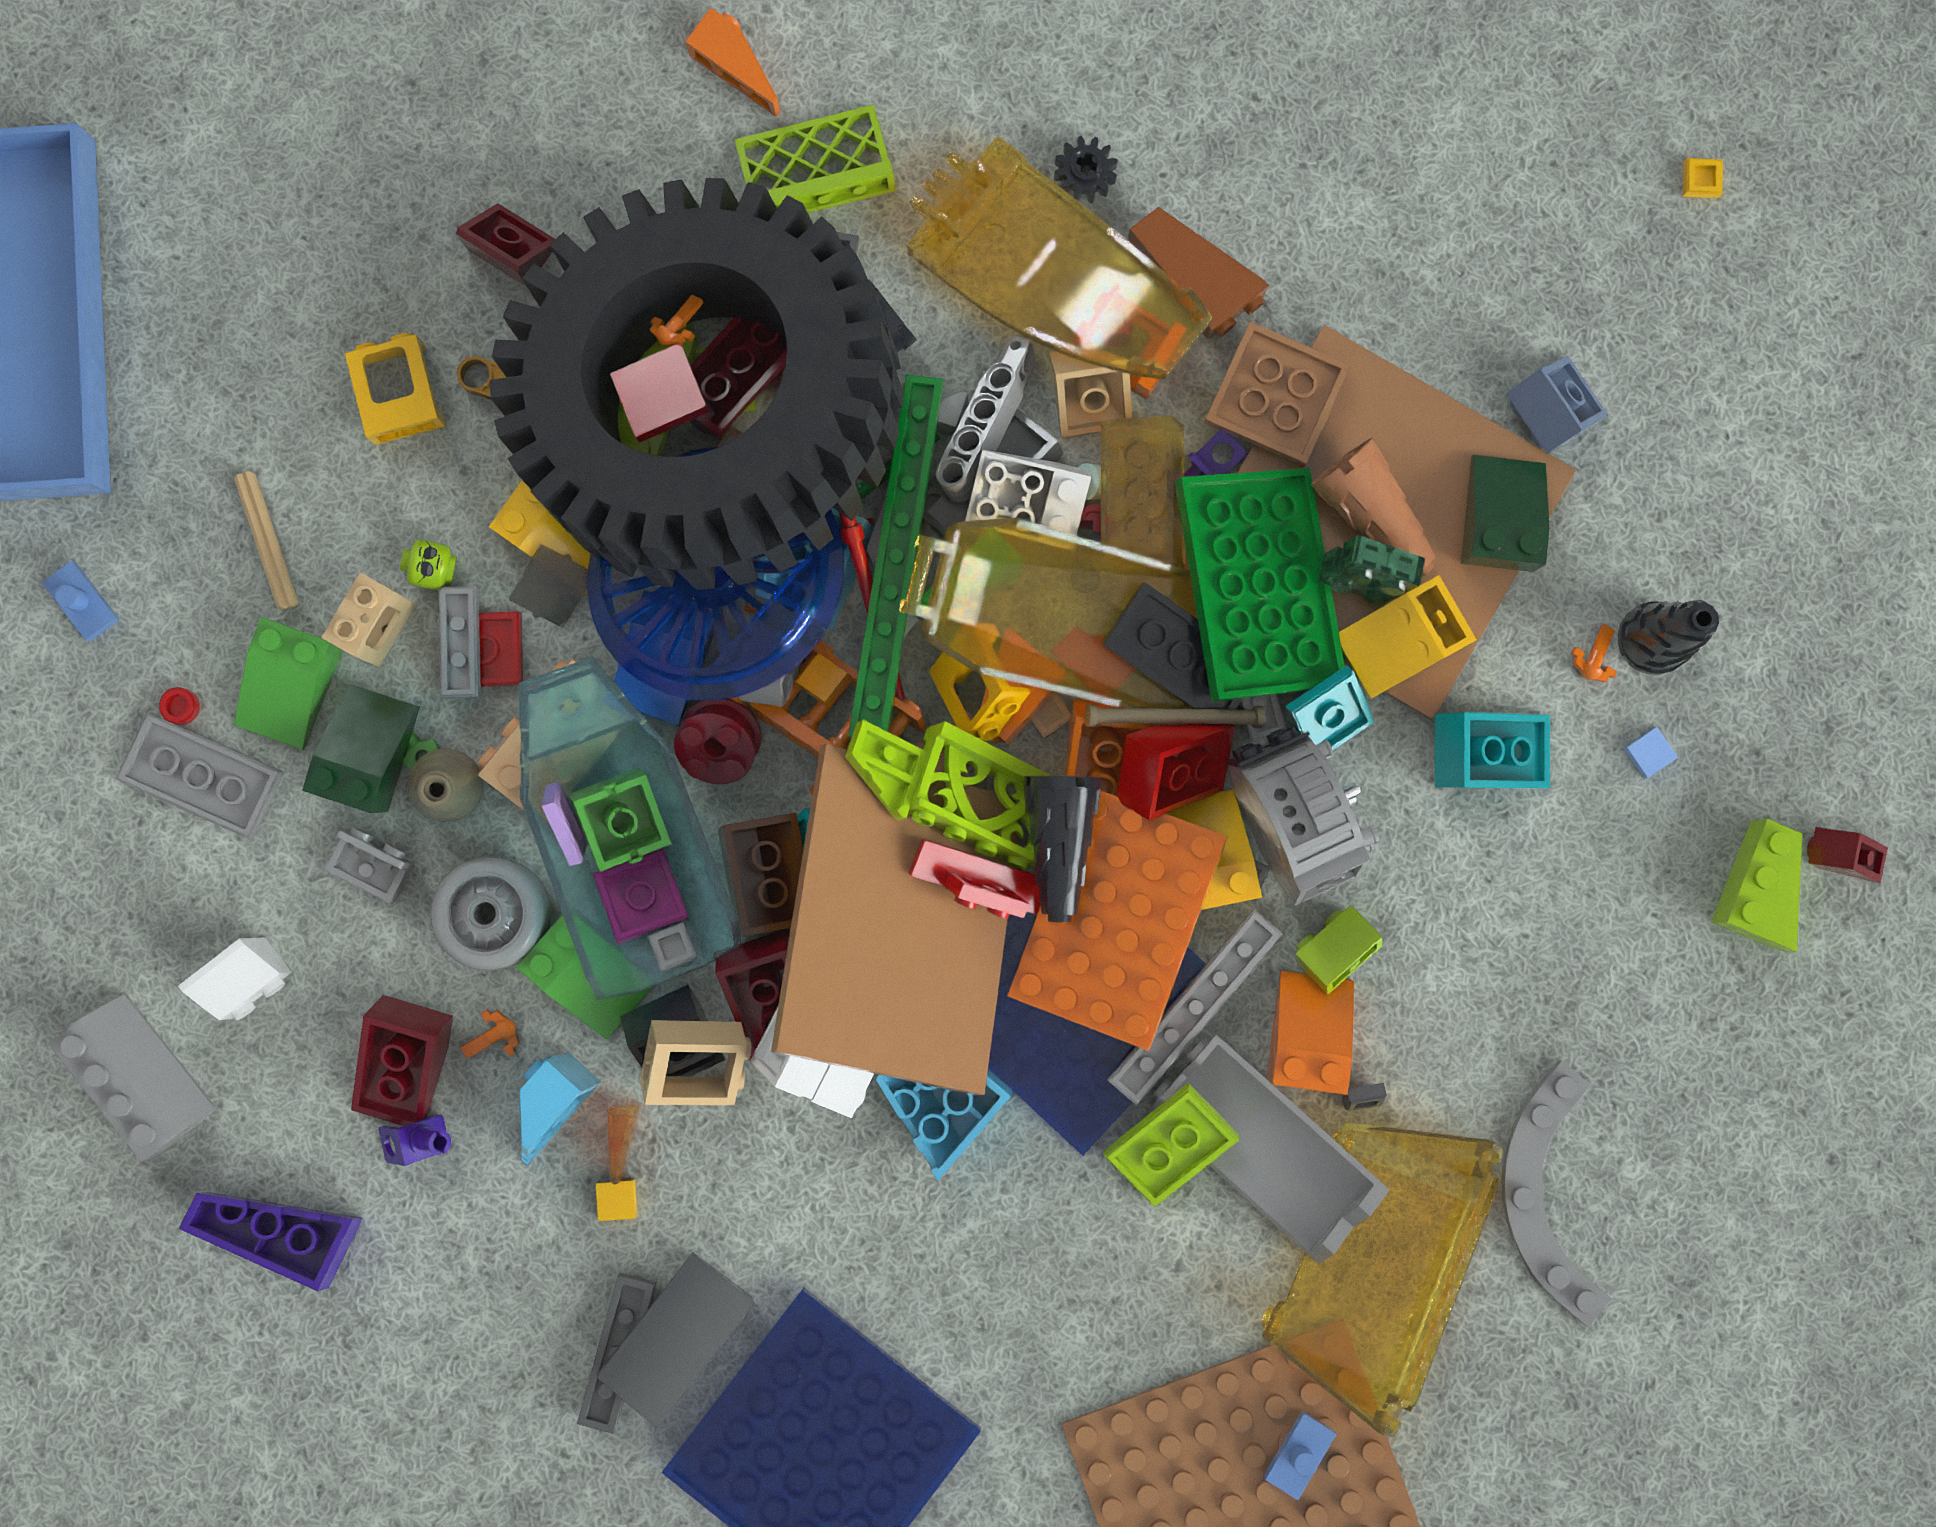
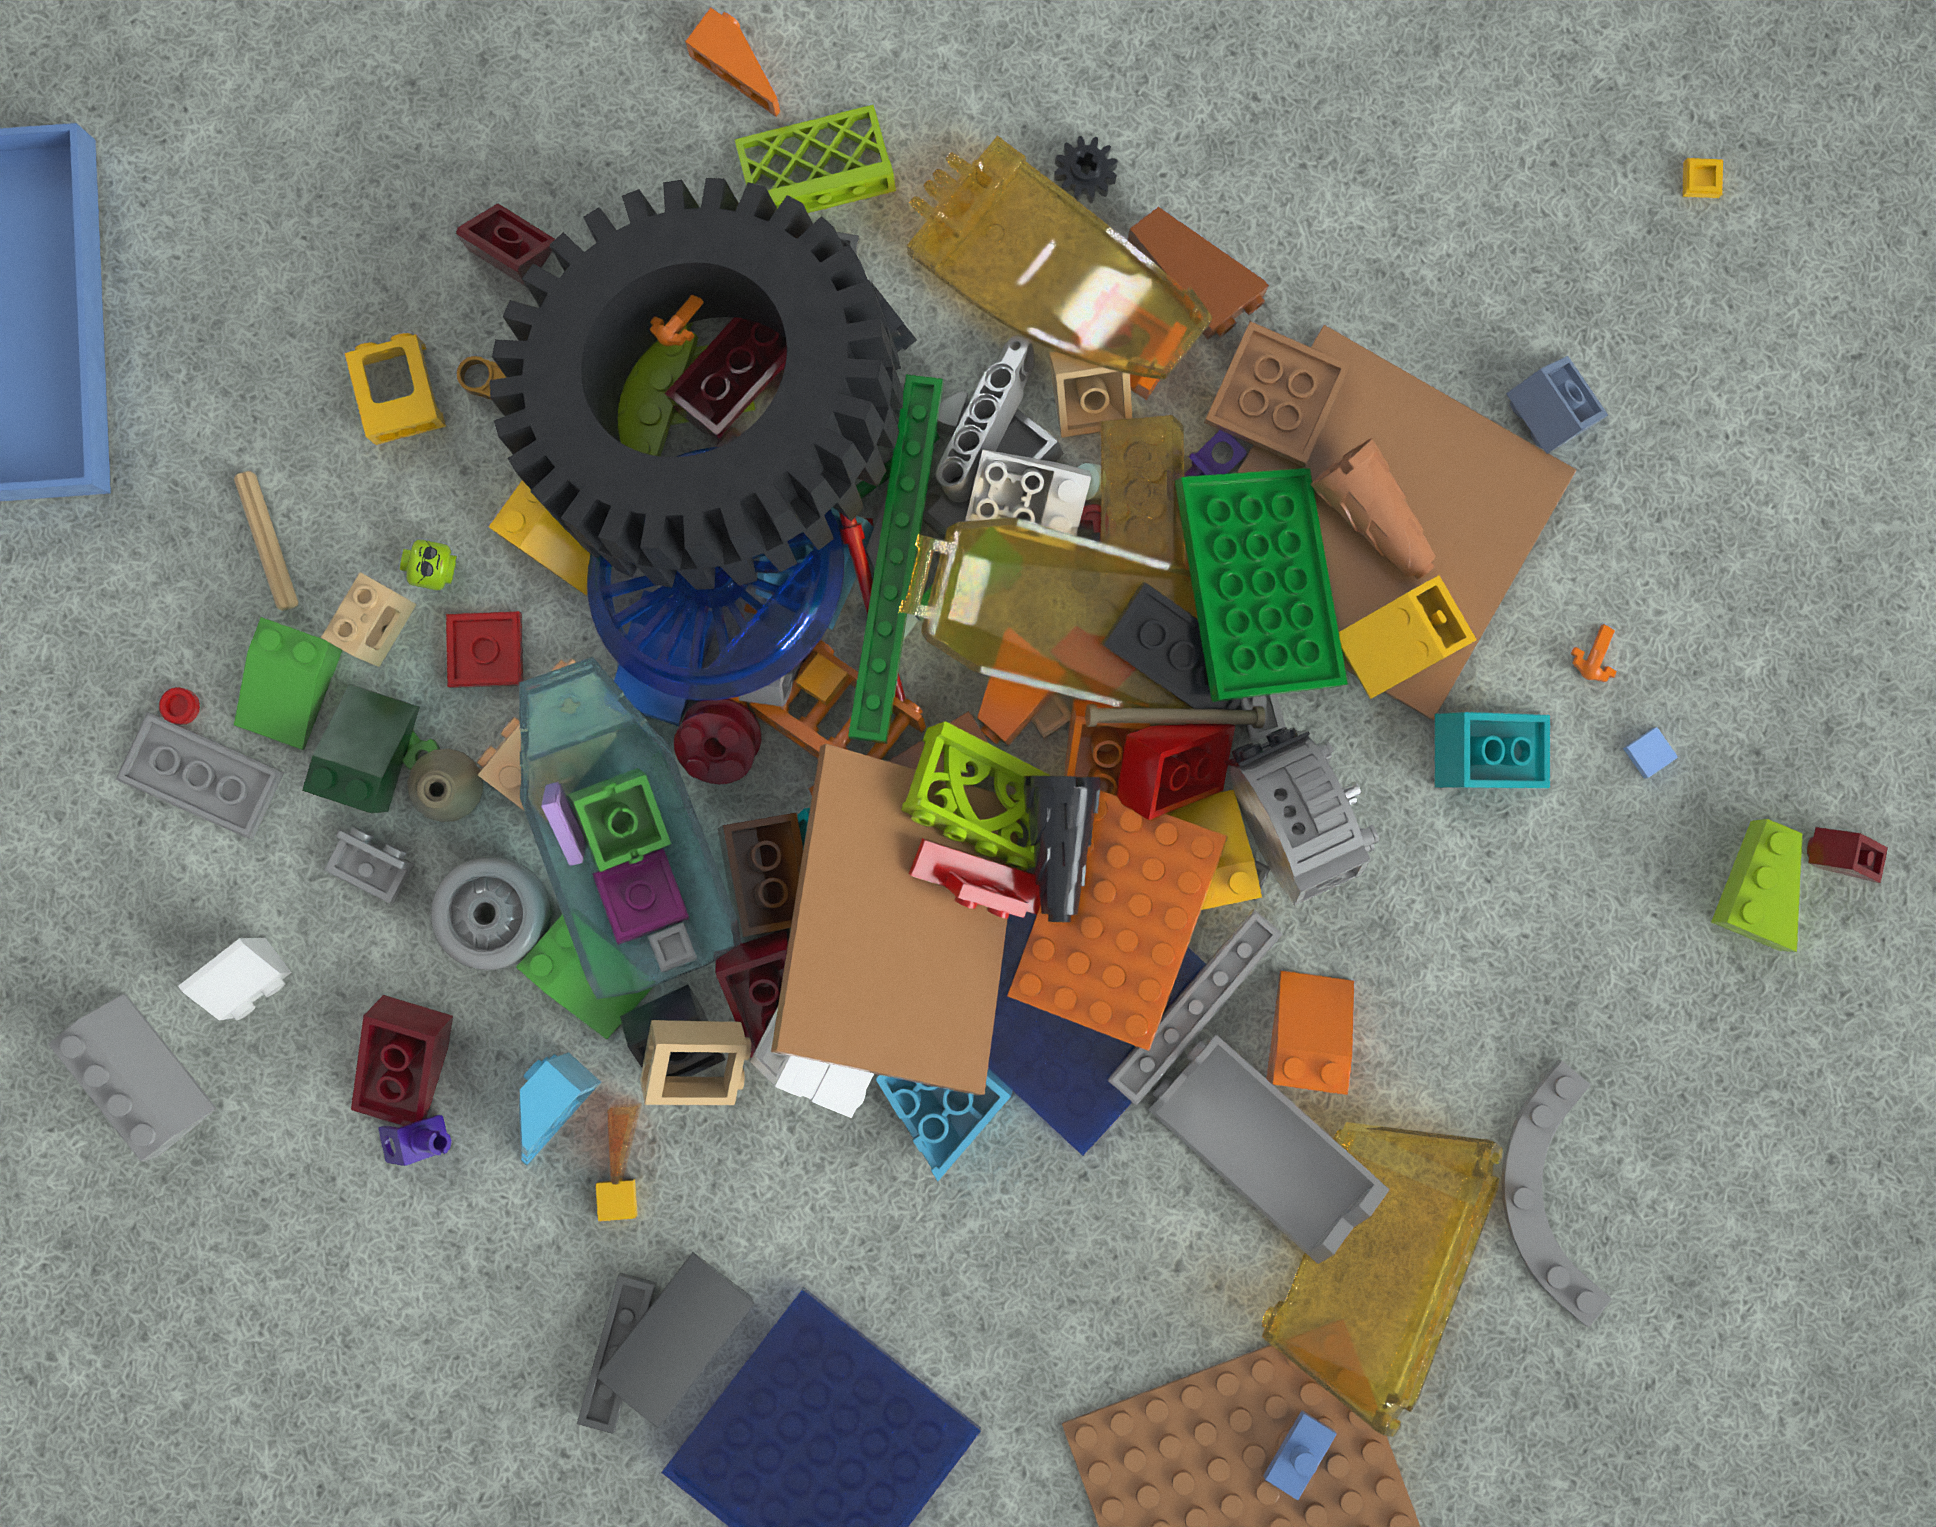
medium blue tile [42,561,120,642] -> none
dark purple wedge [178,1192,363,1291] -> none
light grey tile [438,586,481,699] -> none
orange piece [460,1009,520,1059] -> none
clear smoke piece [509,543,595,628] -> none
tile [610,344,710,443] -> none
lime wing [845,720,928,821] -> none
yellow window [928,622,1031,741] -> none
lime tile [1104,1083,1239,1207] -> none
teal tile [1285,665,1375,750] -> none
lime brick [1295,905,1382,995] -> none
clear green piece [1318,535,1425,605] -> none
dark grey tile [1342,1083,1387,1111] -> none
dark green slope [1461,455,1550,572] -> none
black cone [1618,600,1719,675] -> none

